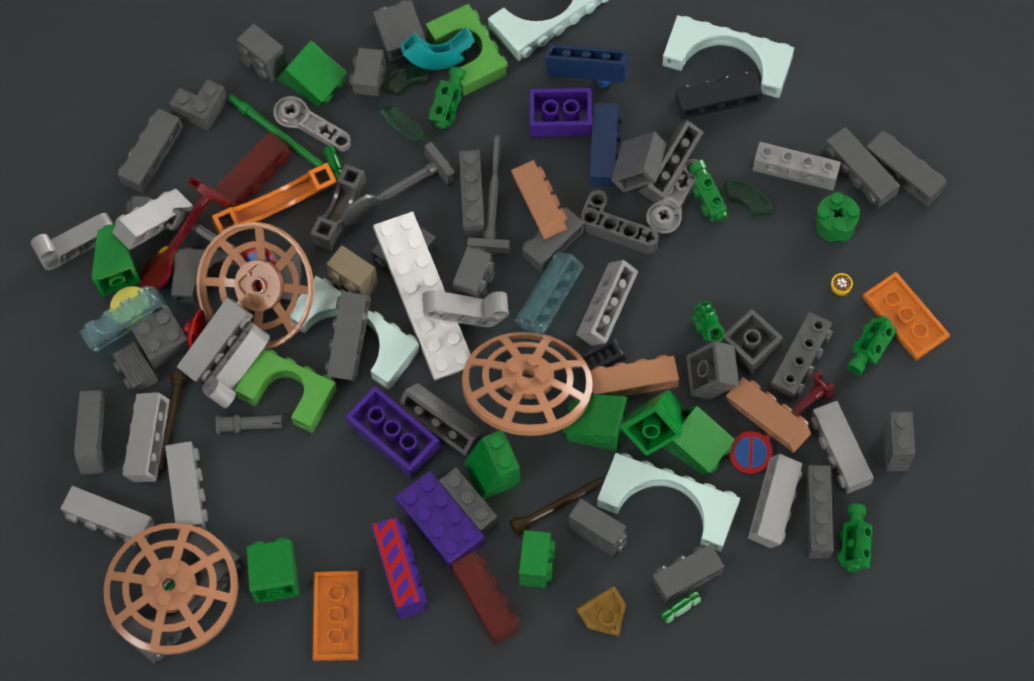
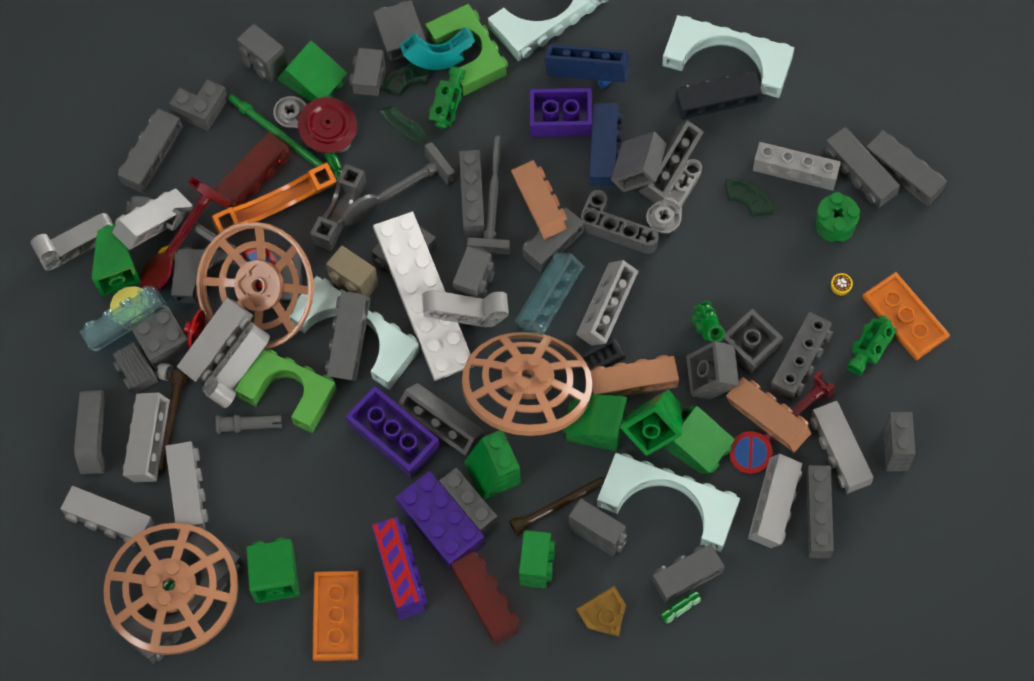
green brick [689,160,728,222] -> none
green brick [838,504,872,572] -> none
none -> light grey hinge [155,363,173,381]
none -> dark red piece [298,97,357,154]

